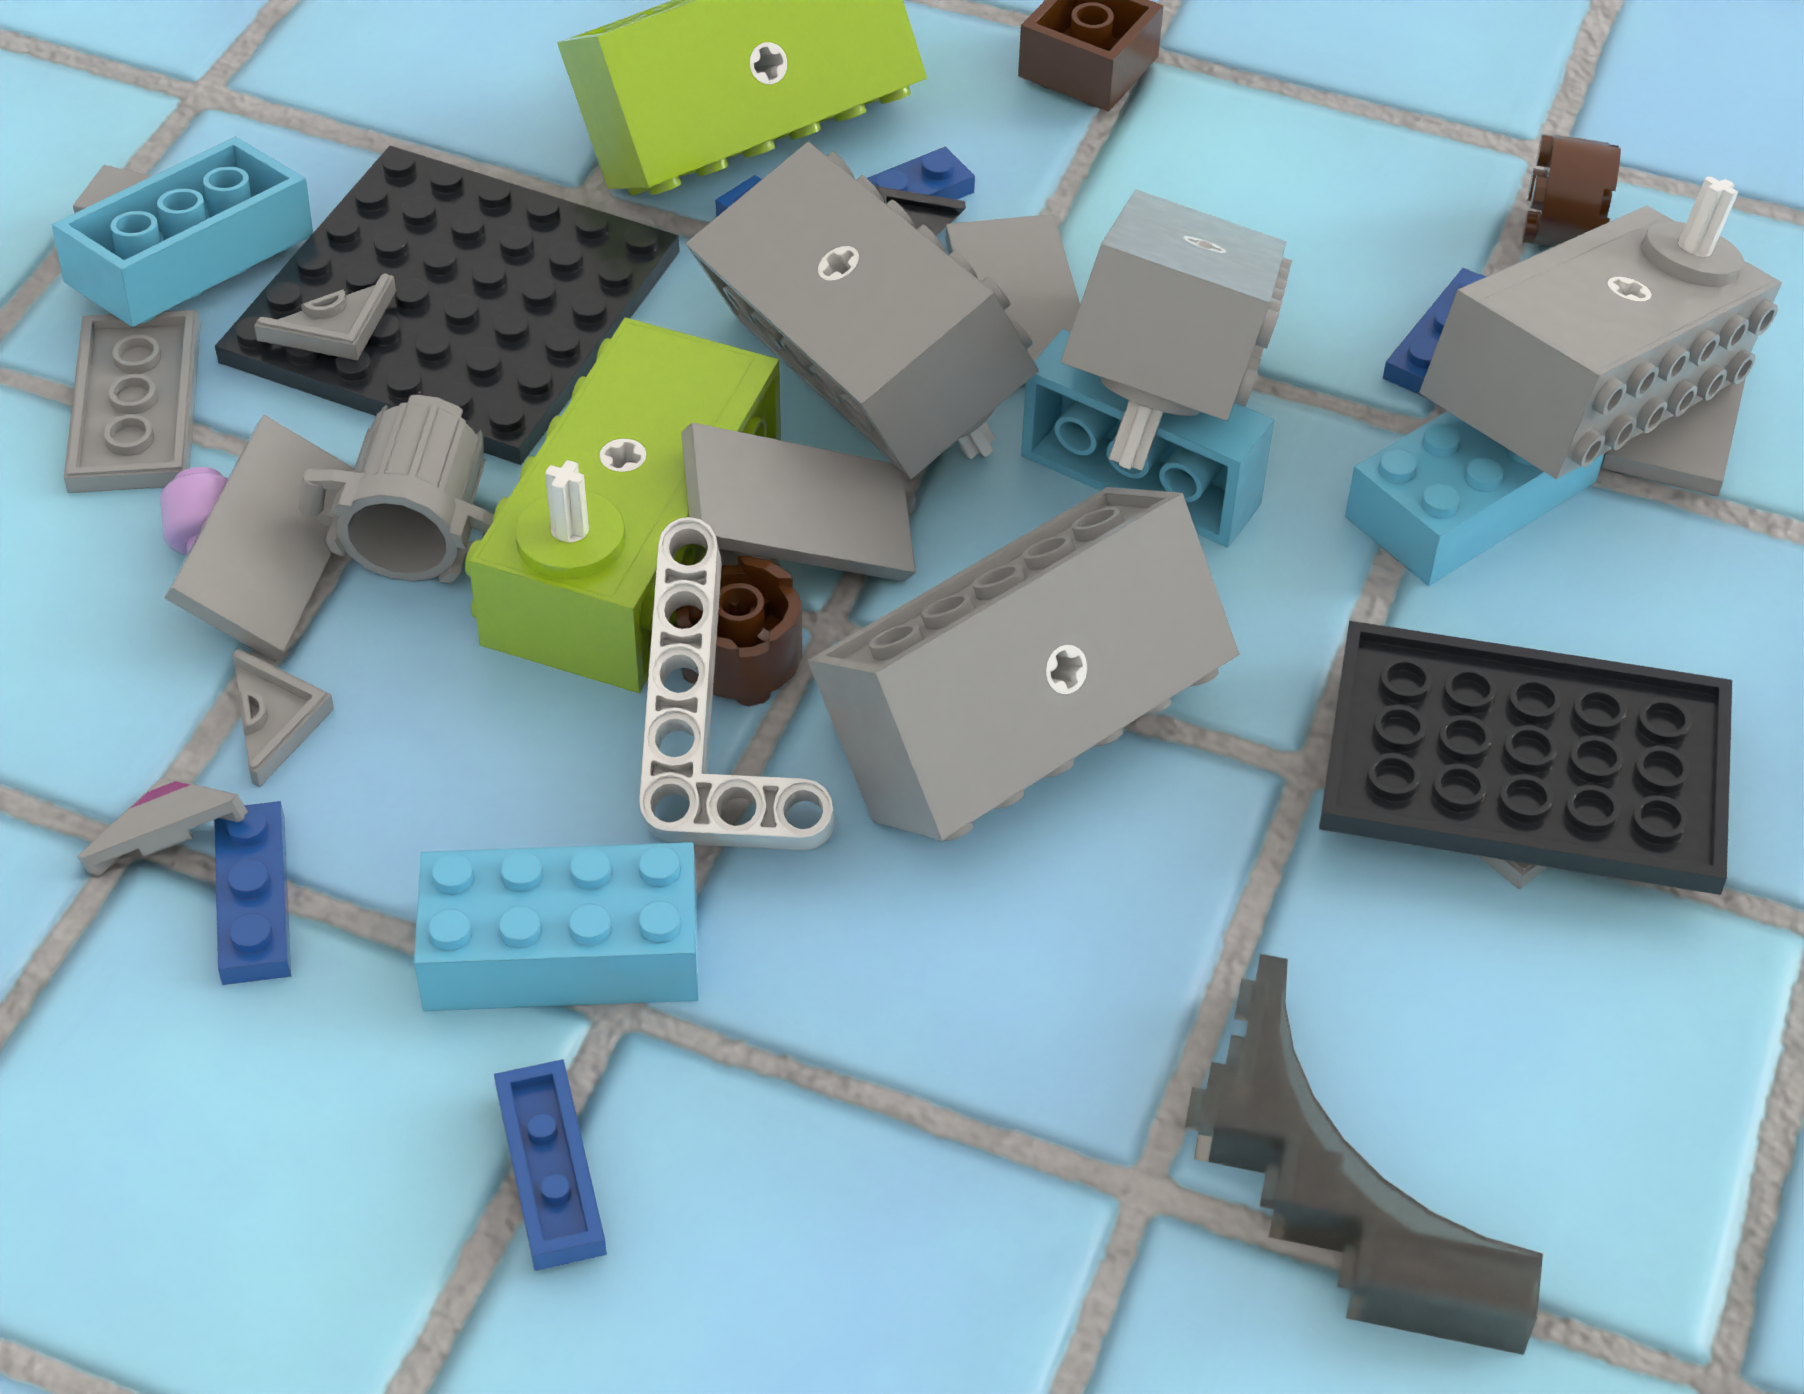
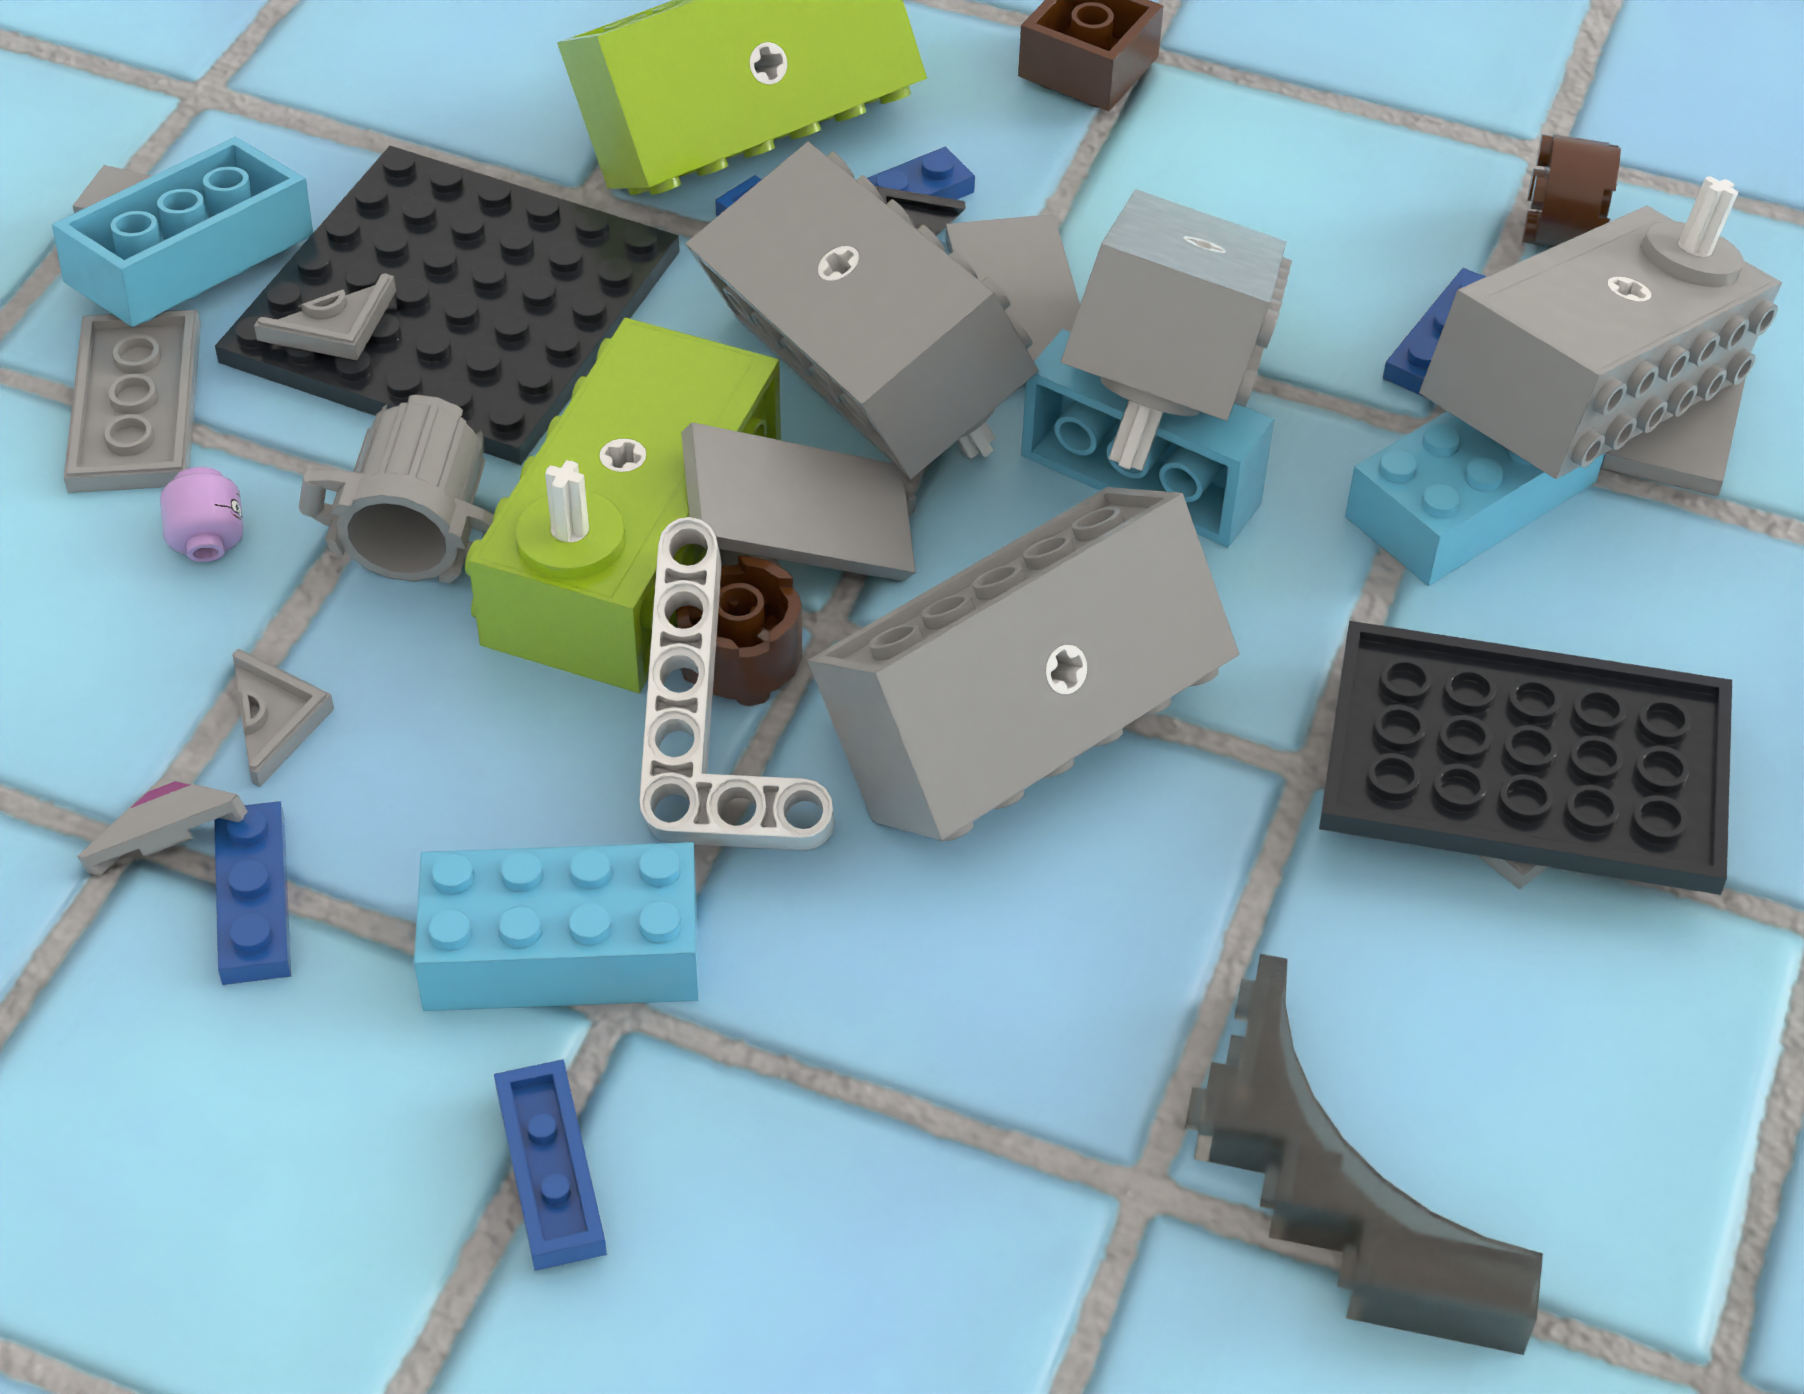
light grey tile [164,415,354,661] -> none

